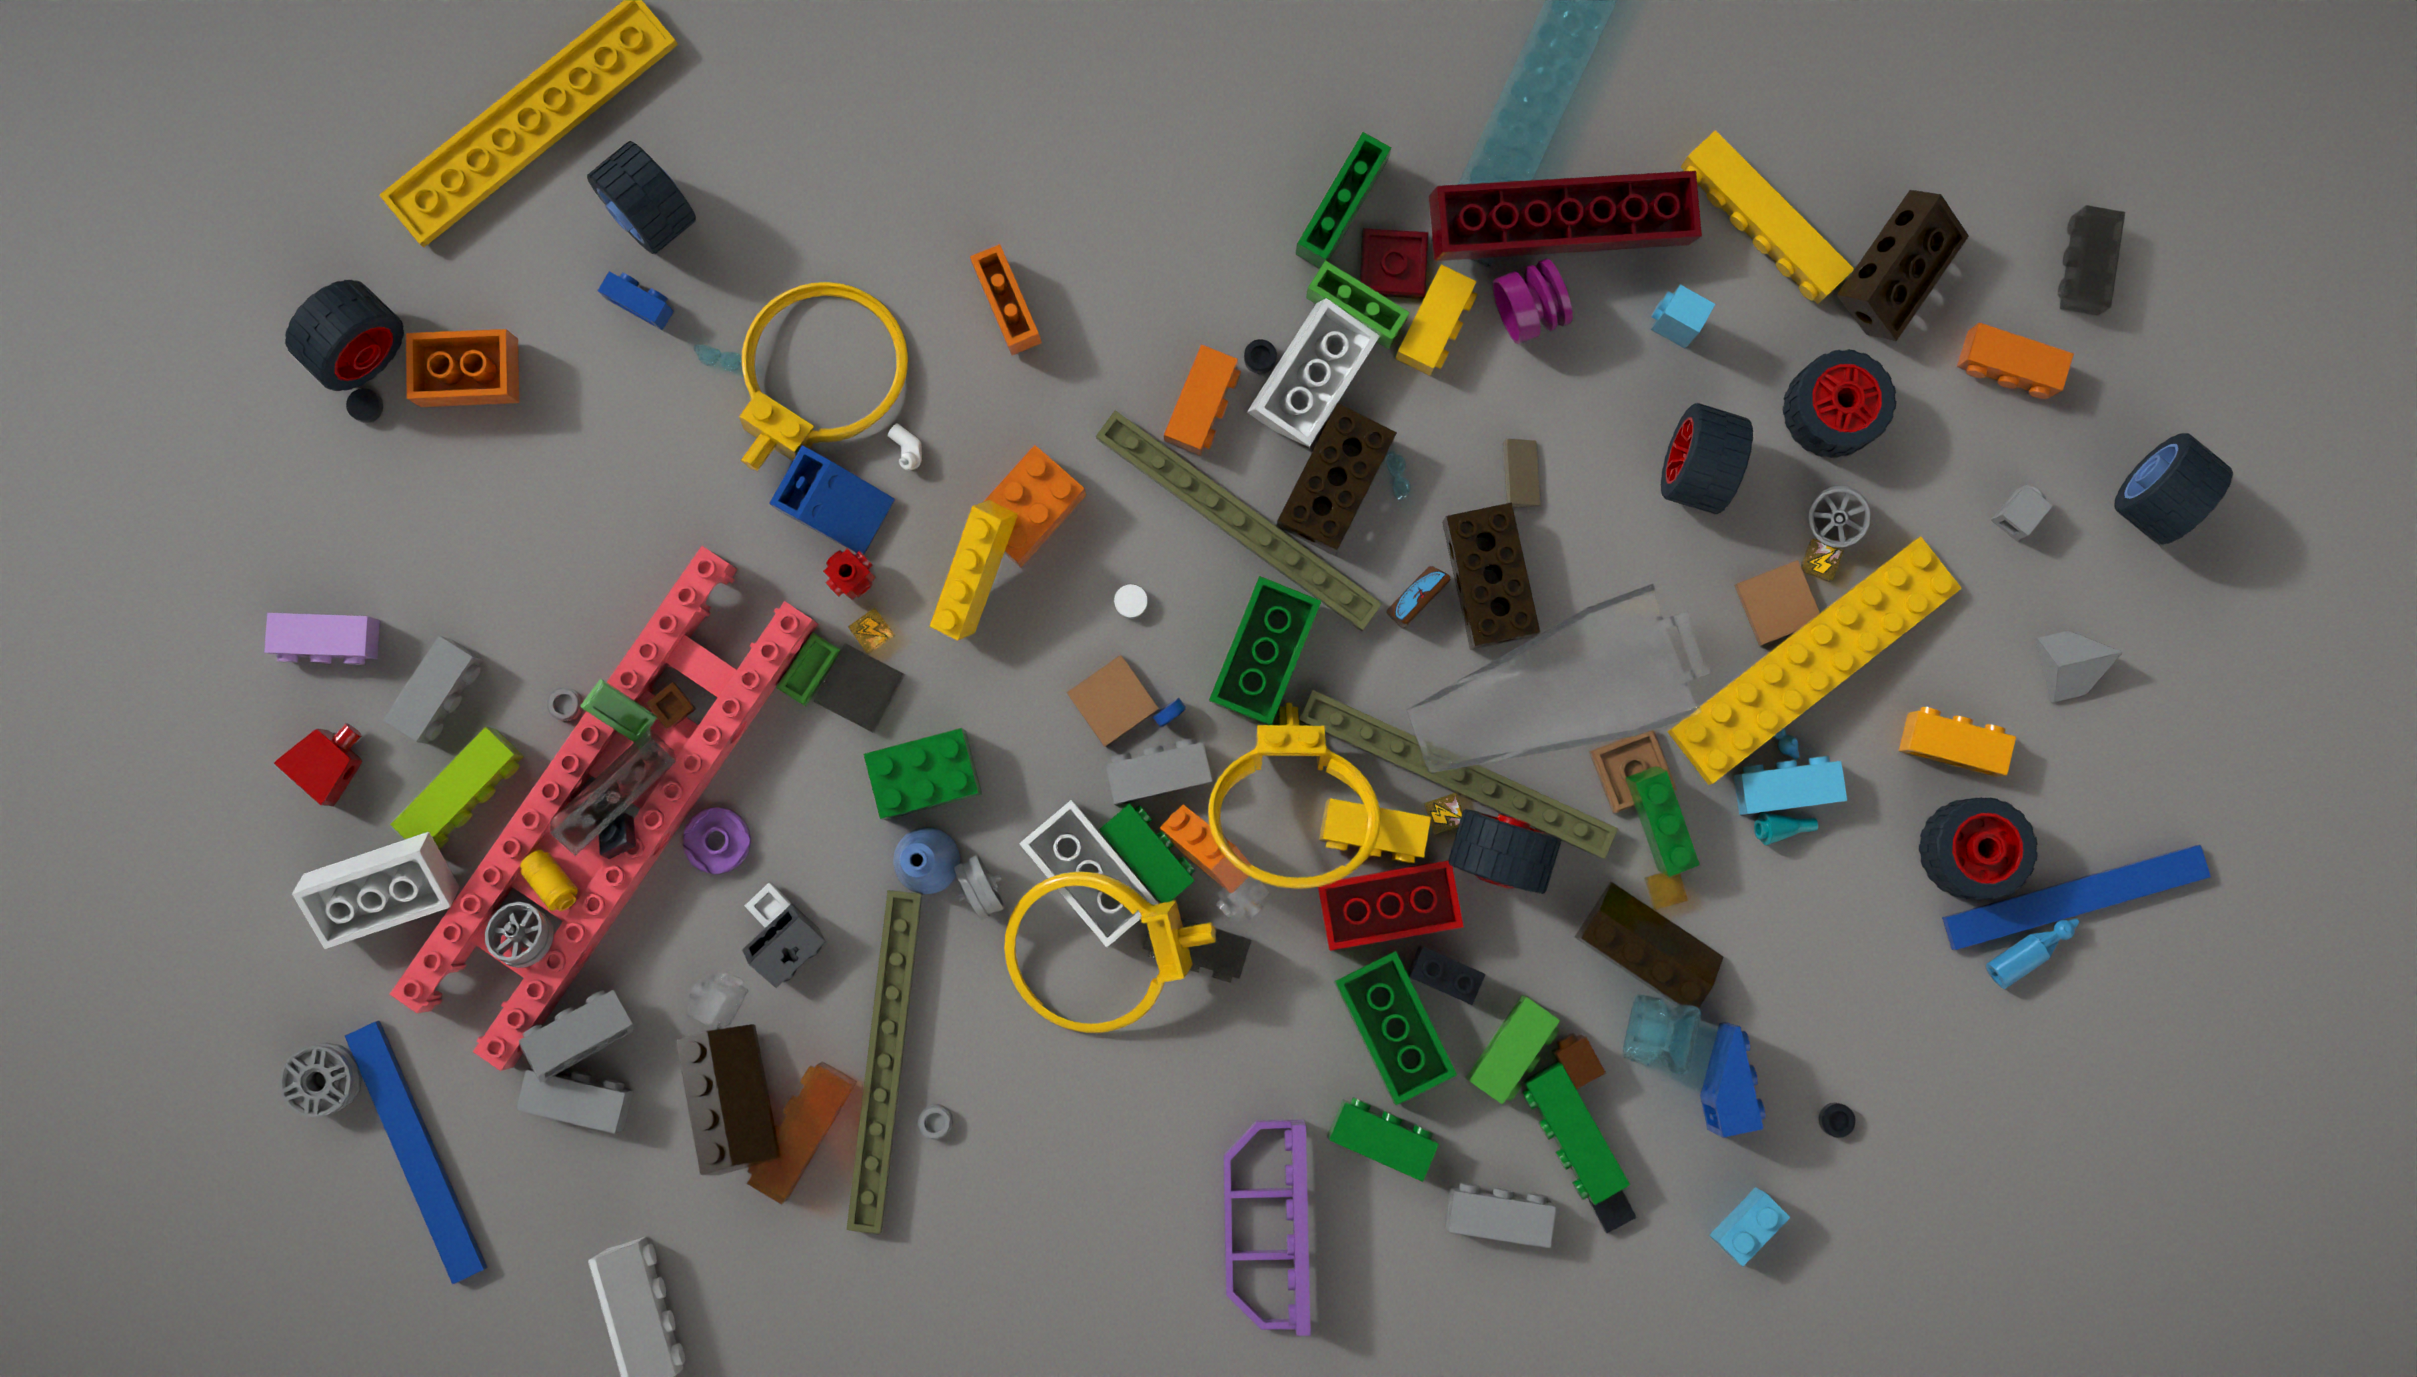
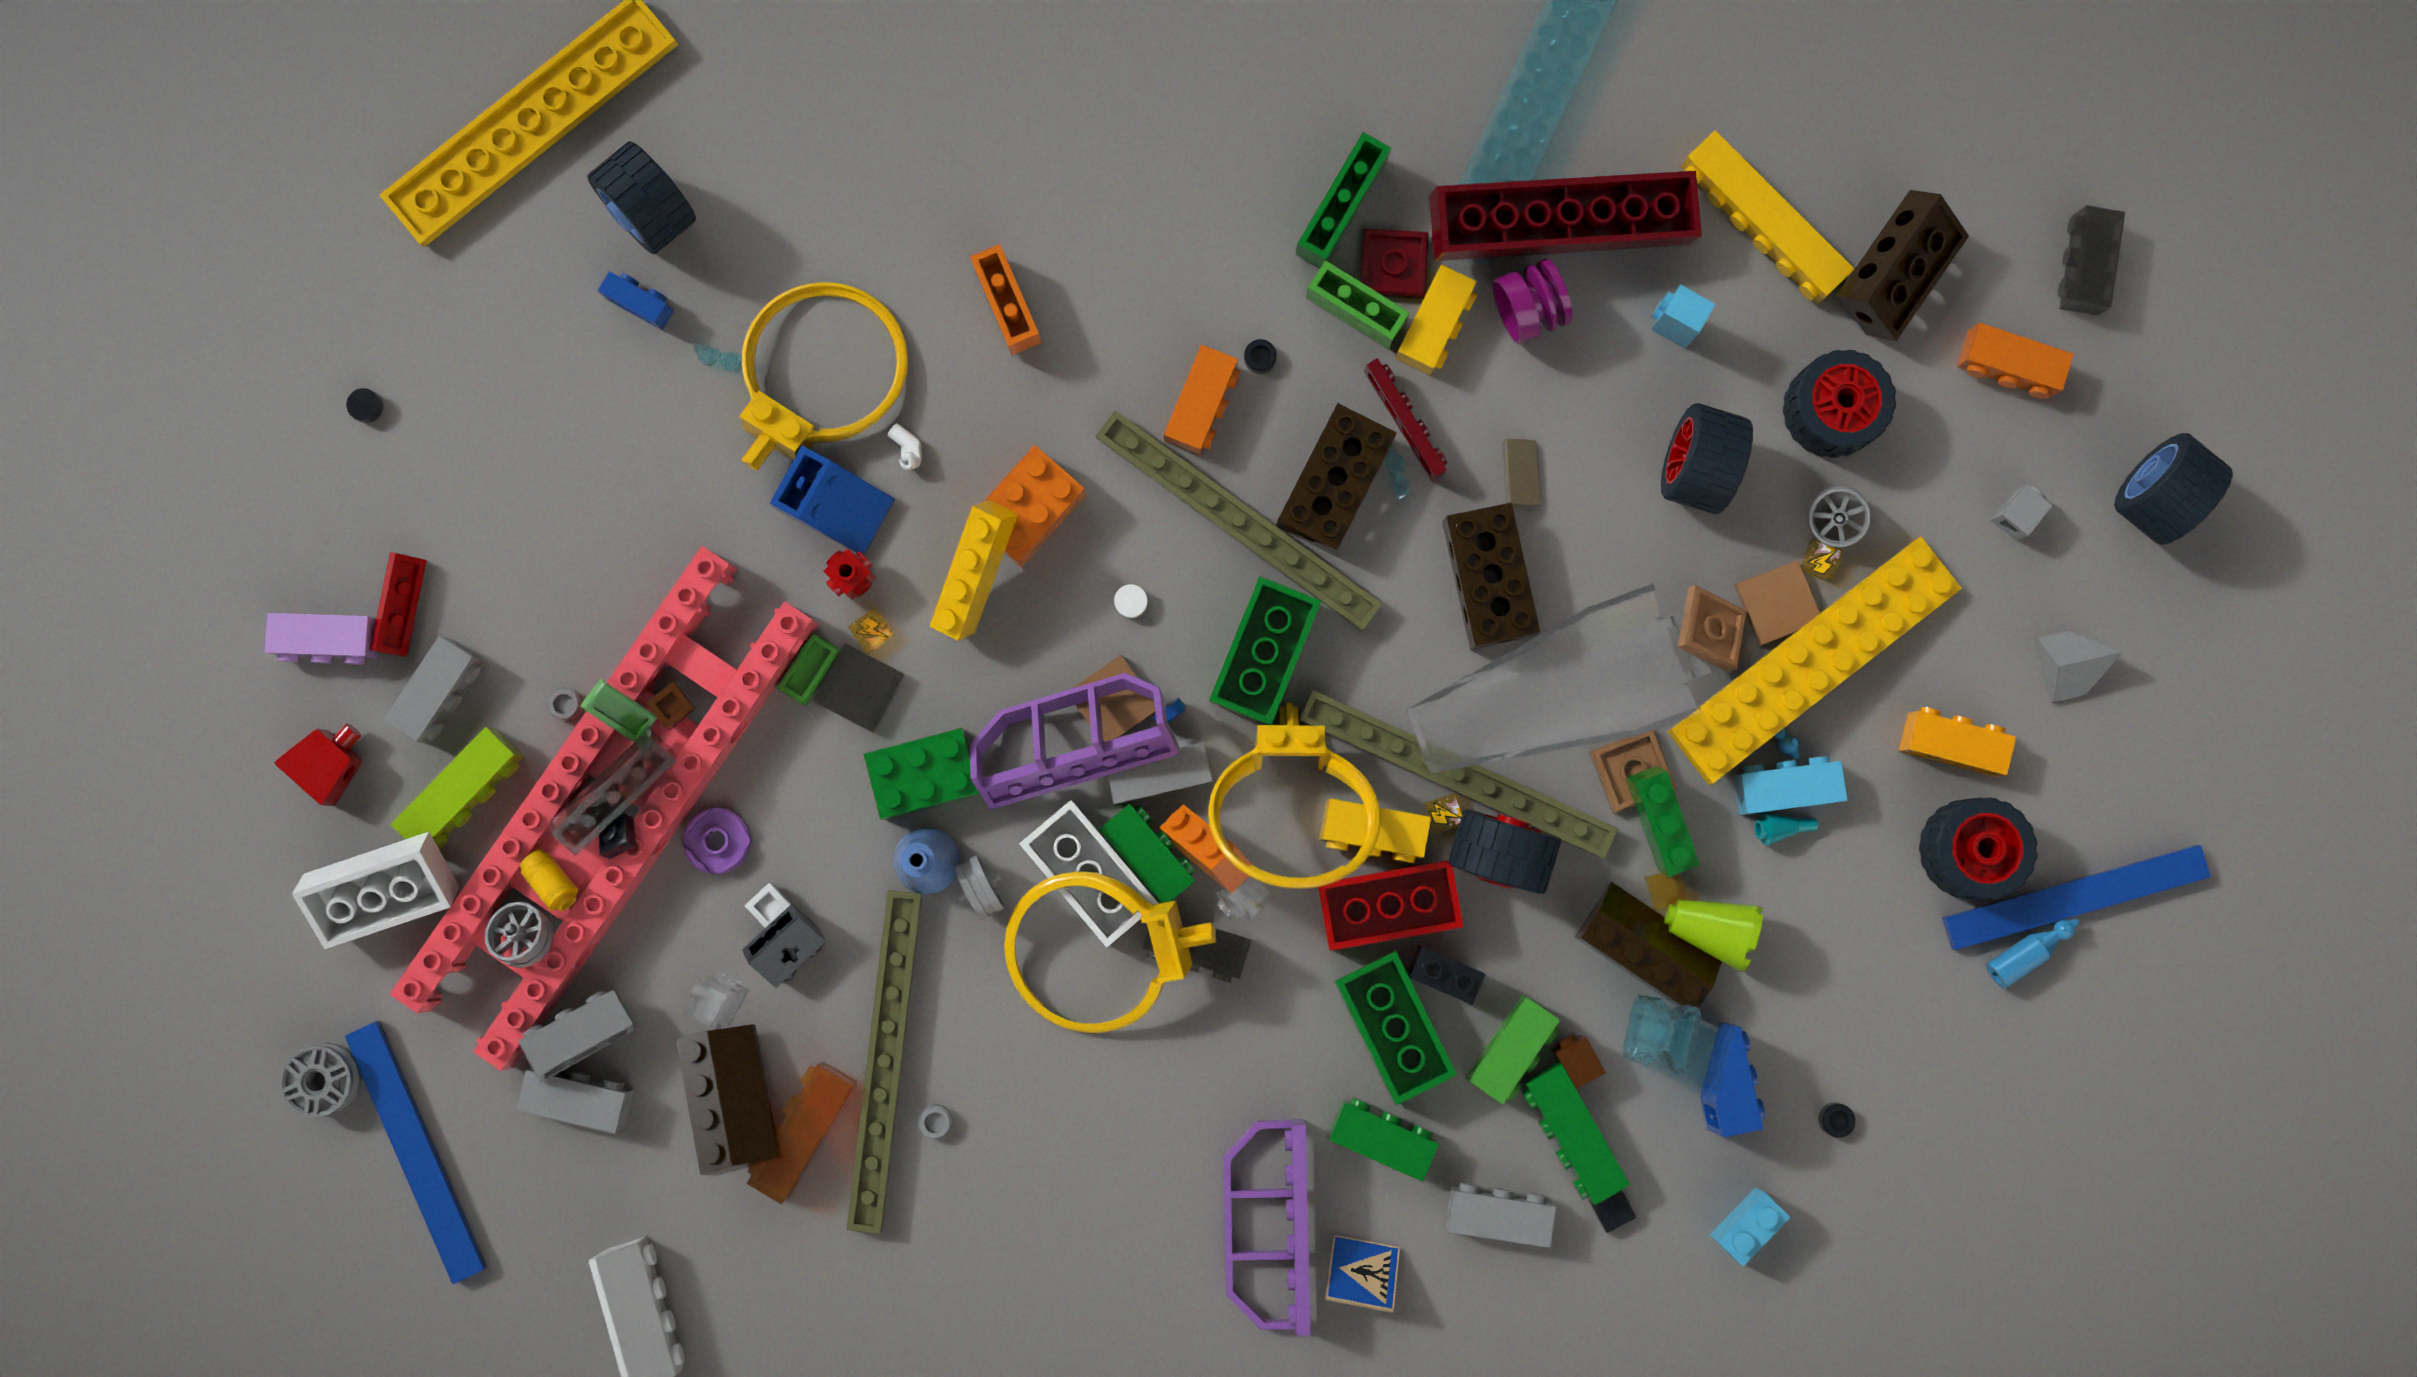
black wheel [285,280,404,391] -> none
orange brick [406,329,519,407] -> none
white slope [1247,298,1380,447] -> none
slope [1386,566,1451,628] -> none
none -> red plate [369,552,427,657]
none -> medium lavender plate [970,673,1180,810]
none -> piece [1325,1235,1400,1313]
none -> dark red plate [1364,358,1447,482]
none -> lime cone [1664,899,1763,972]
none -> medium nougat tile [1678,585,1747,673]

